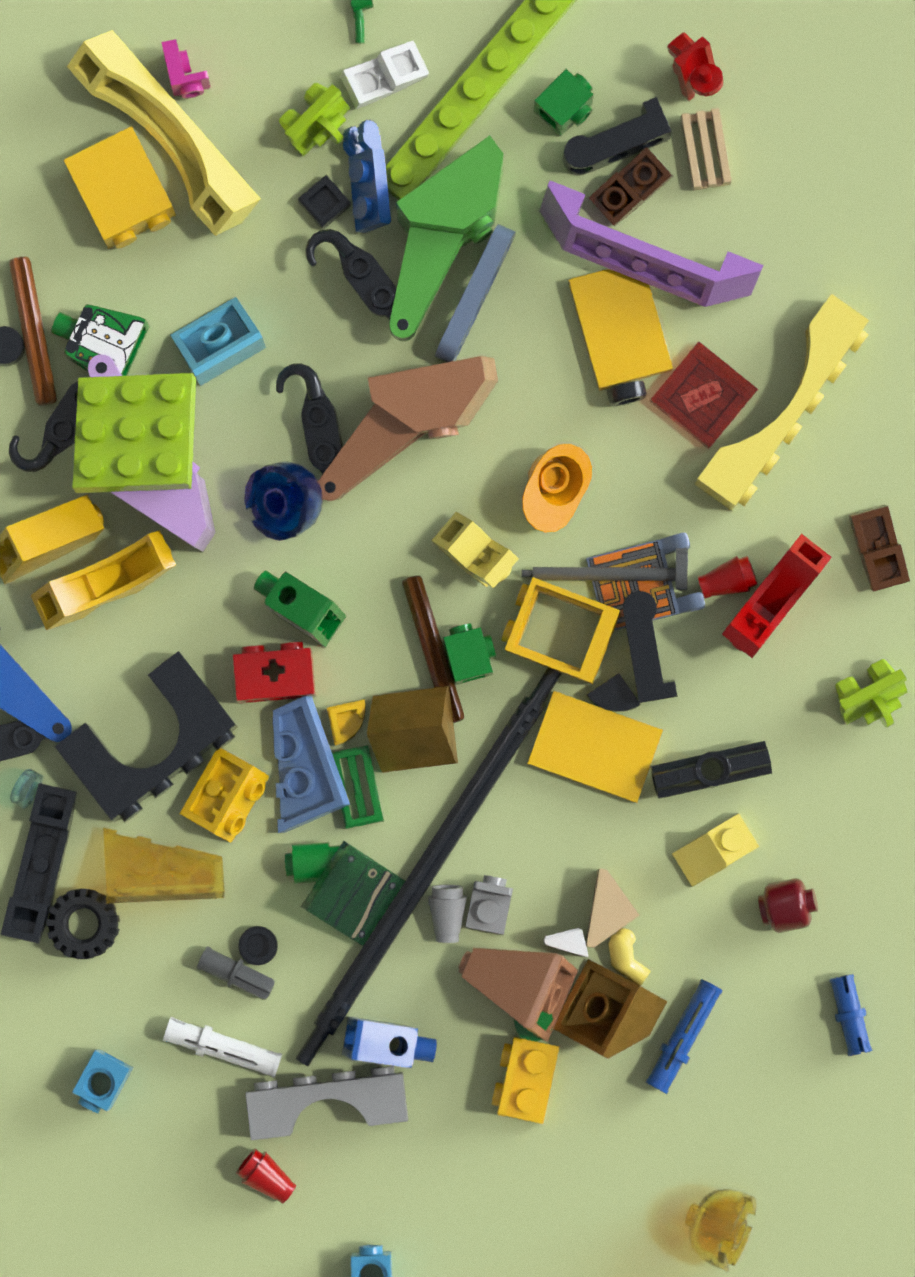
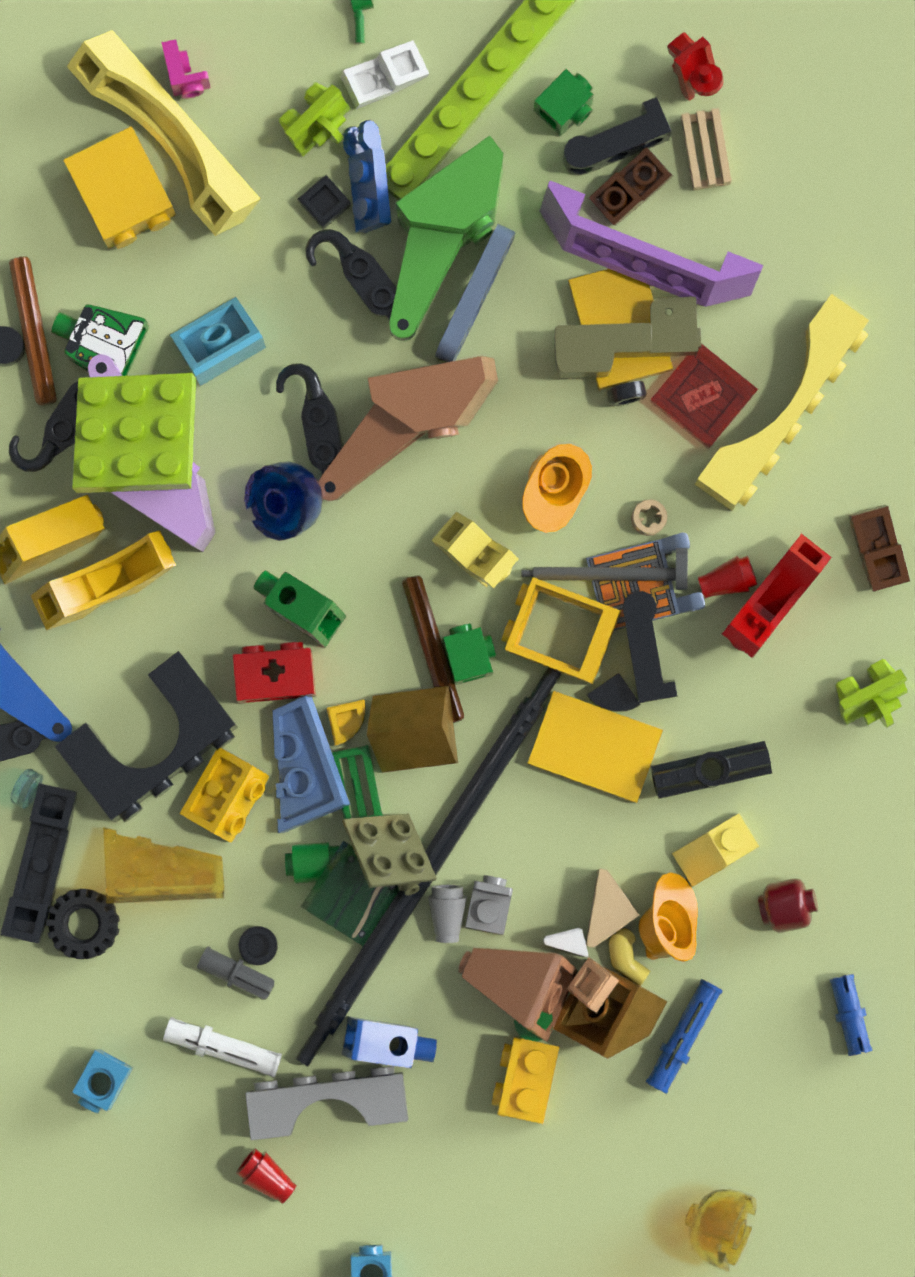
none -> olive hinge [342,814,437,895]
none -> olive piece [554,296,701,378]
none -> light nougat tile [567,957,619,1012]
none -> tan bush [631,499,668,536]
none -> light orange piece [638,872,698,962]

